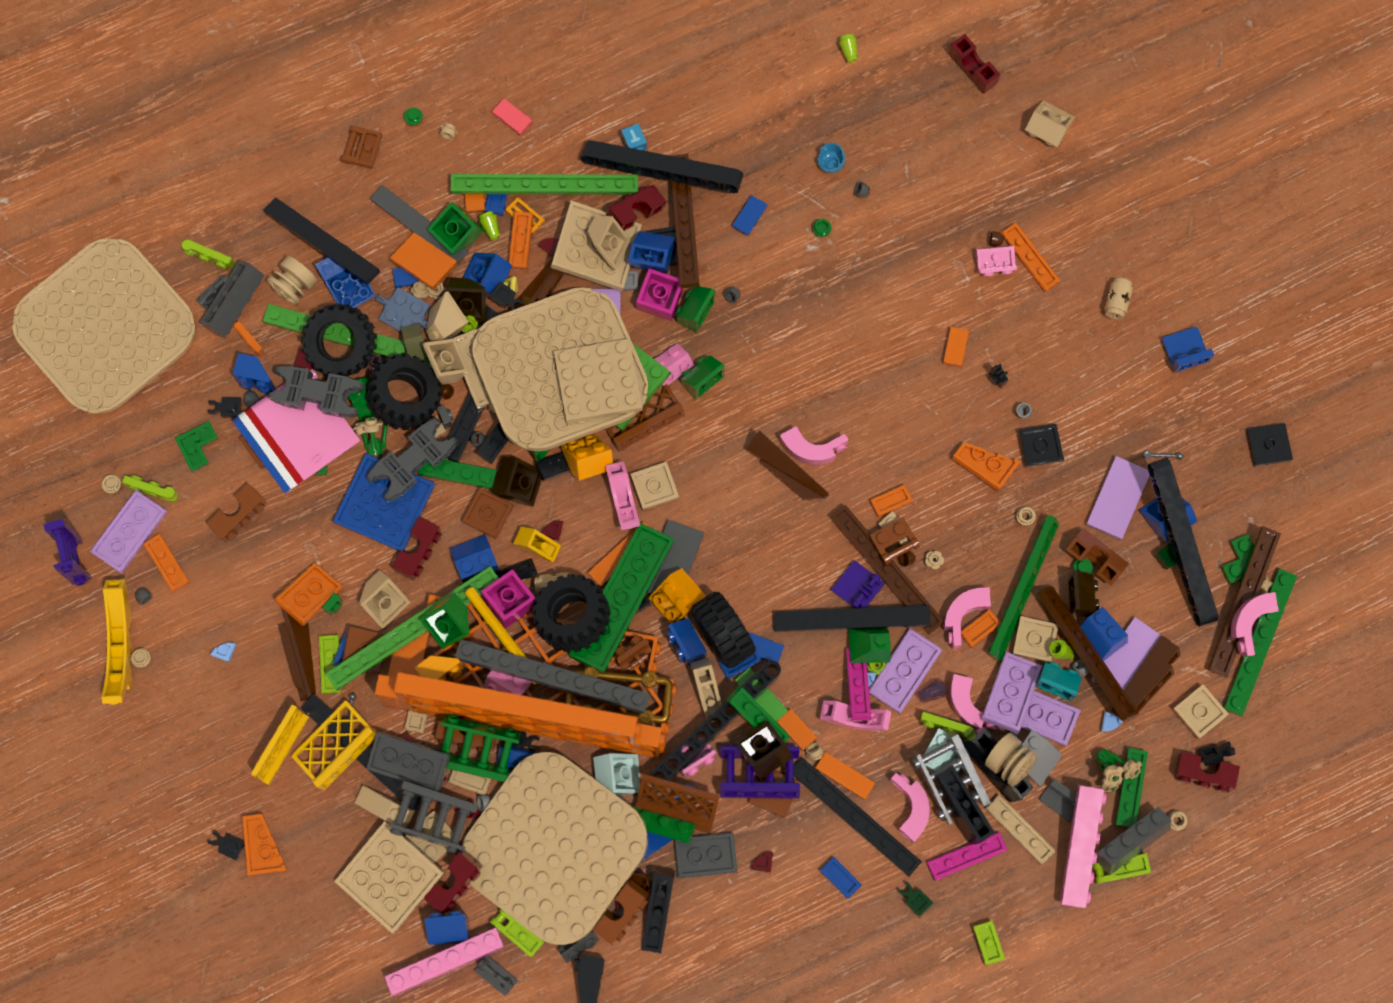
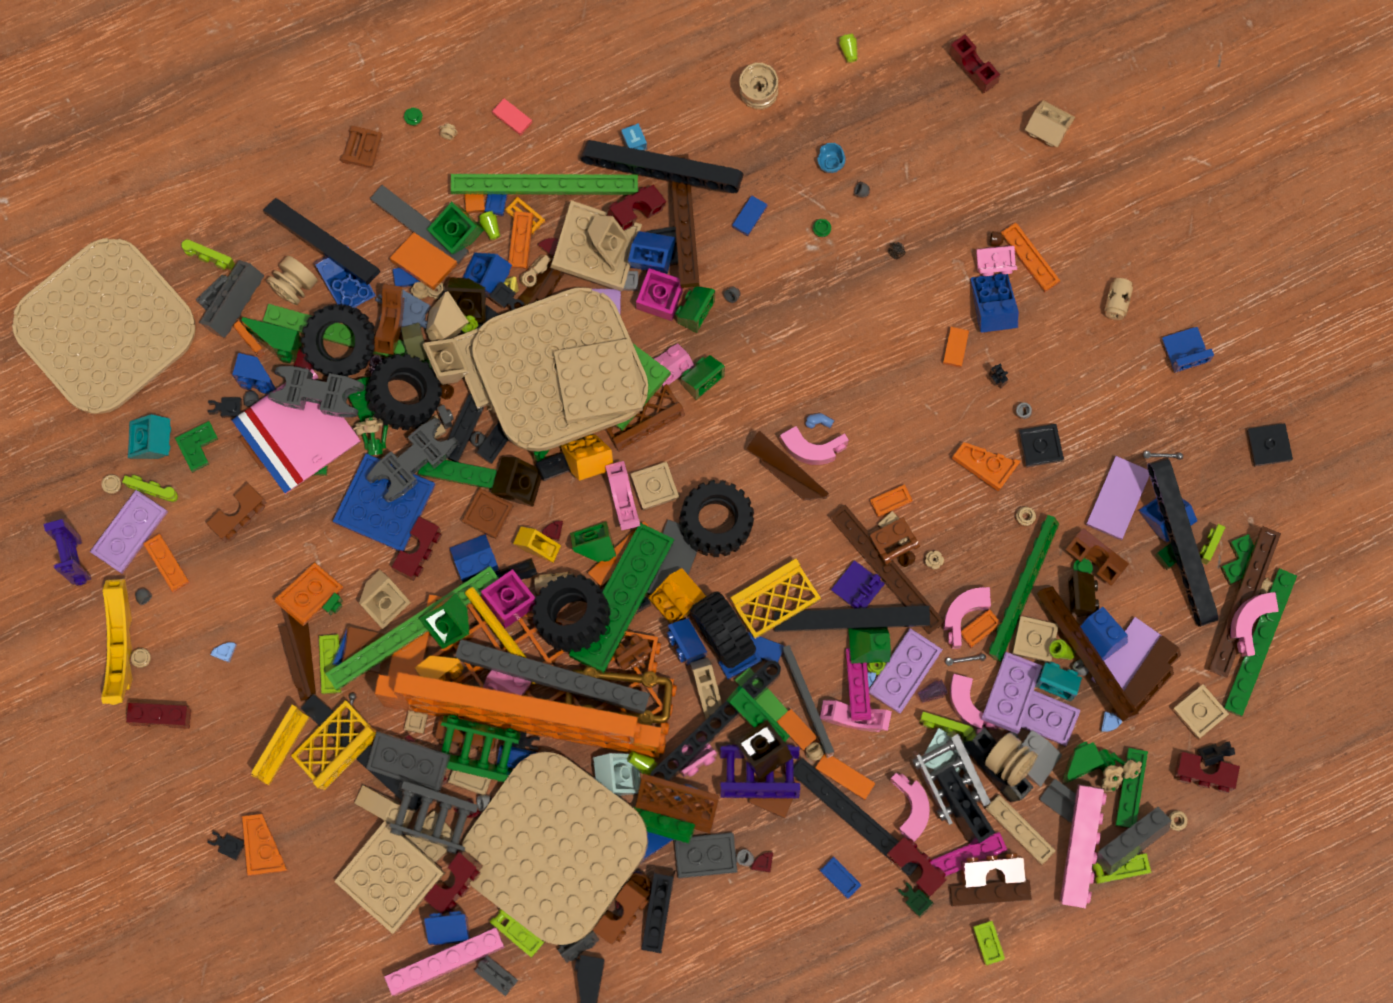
none -> dark red arch [126,703,191,729]
none -> teal slope [128,414,171,459]
none -> green slope [241,317,302,364]
none -> dark orange arch [375,284,404,355]
none -> tan plate [520,255,551,287]
none -> green slope [570,521,616,562]
none -> lime cone [627,751,657,775]
none -> black tyre [679,480,754,557]
none -> yellow fence [730,559,821,639]
none -> light grey hinge [737,850,754,866]
none -> tan wheel [740,63,778,110]
none -> dark grey tile [782,645,834,758]
none -> medium blue arm [805,413,835,428]
none -> dark red arch [886,837,947,898]
none -> clear smoke plate [888,242,906,259]
none -> flat silver hinge [946,653,986,666]
none -> reddish brown plate [950,880,1032,907]
none -> arch [961,853,1025,887]
none -> blue slope [970,274,1019,333]
none -> green slope [1062,741,1104,785]
none -> lime plate [1199,524,1226,565]

